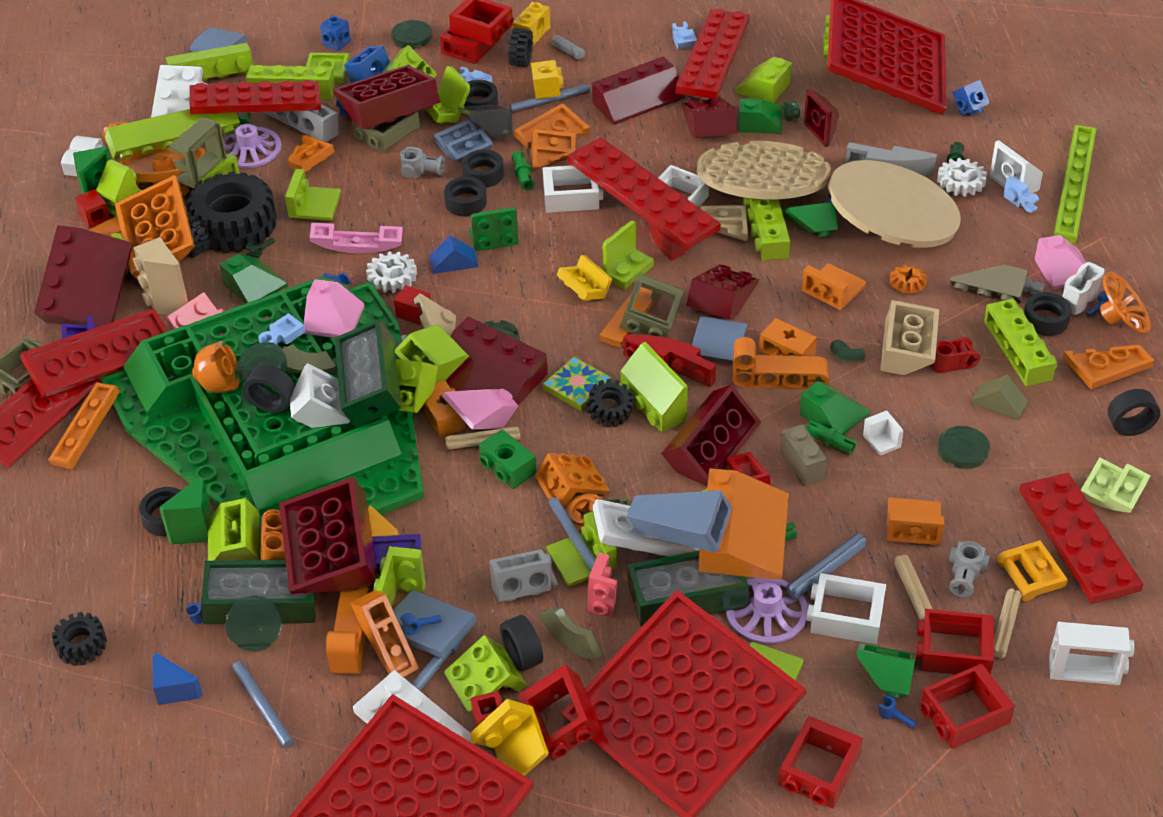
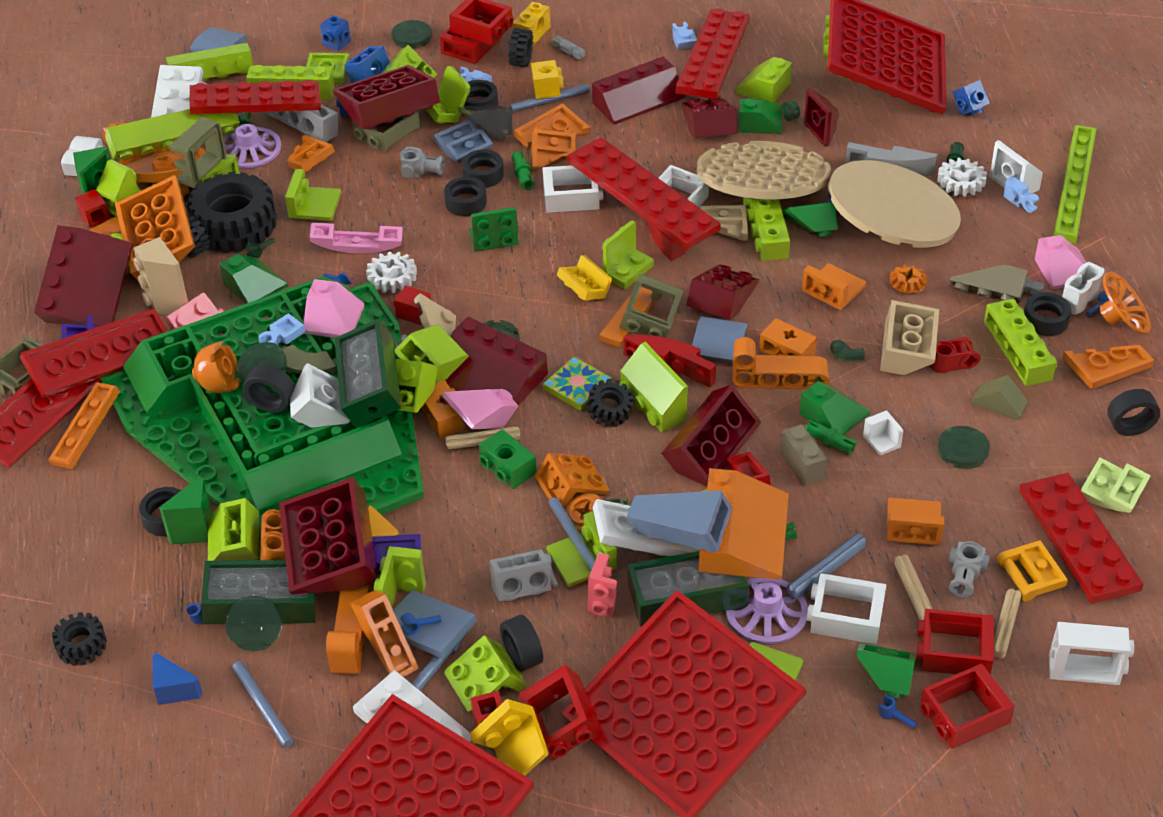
blue slope [429,235,478,274] -> none
olive tile [538,608,603,659] -> none
red window [778,715,863,809] -> none

